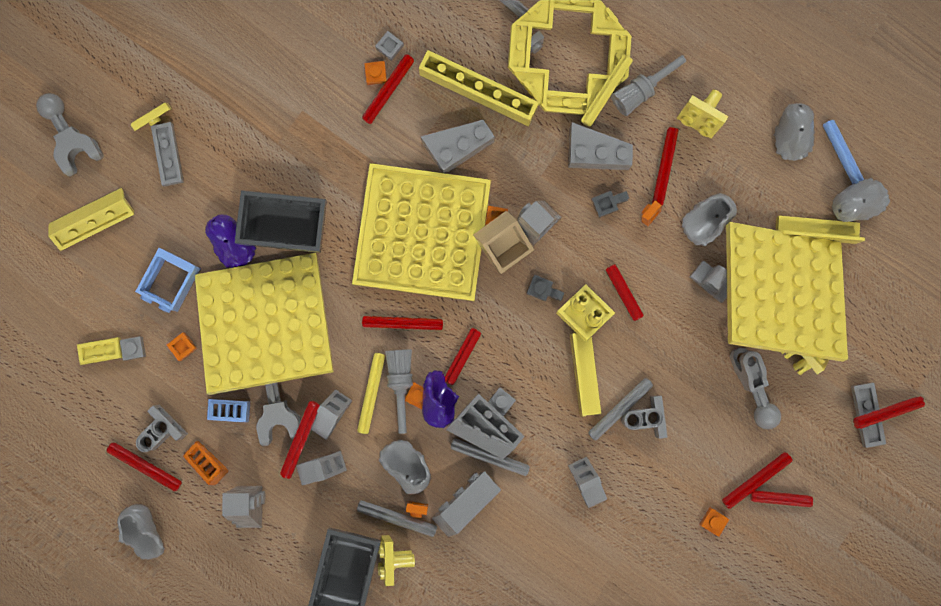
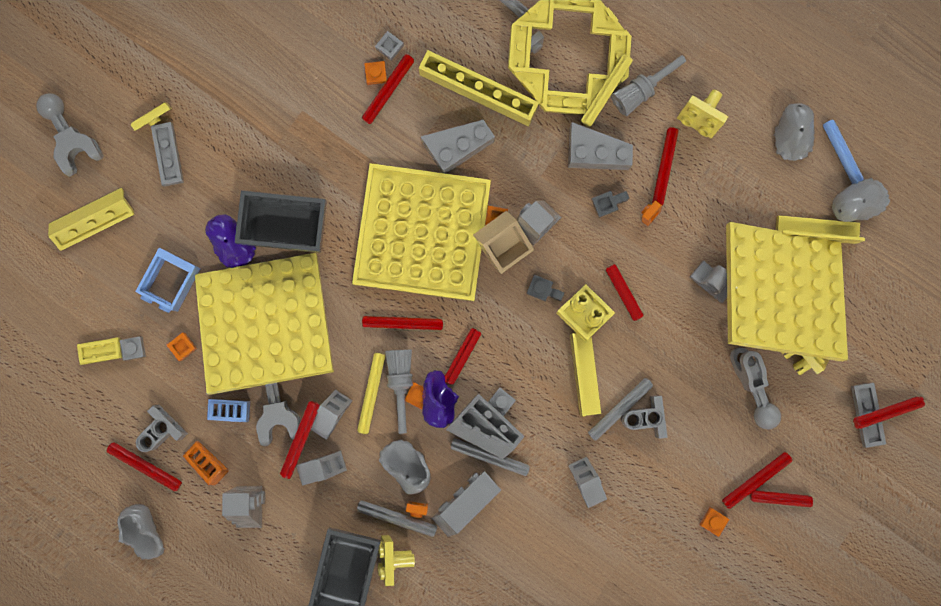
light grey piece [682,193,737,246] -> none

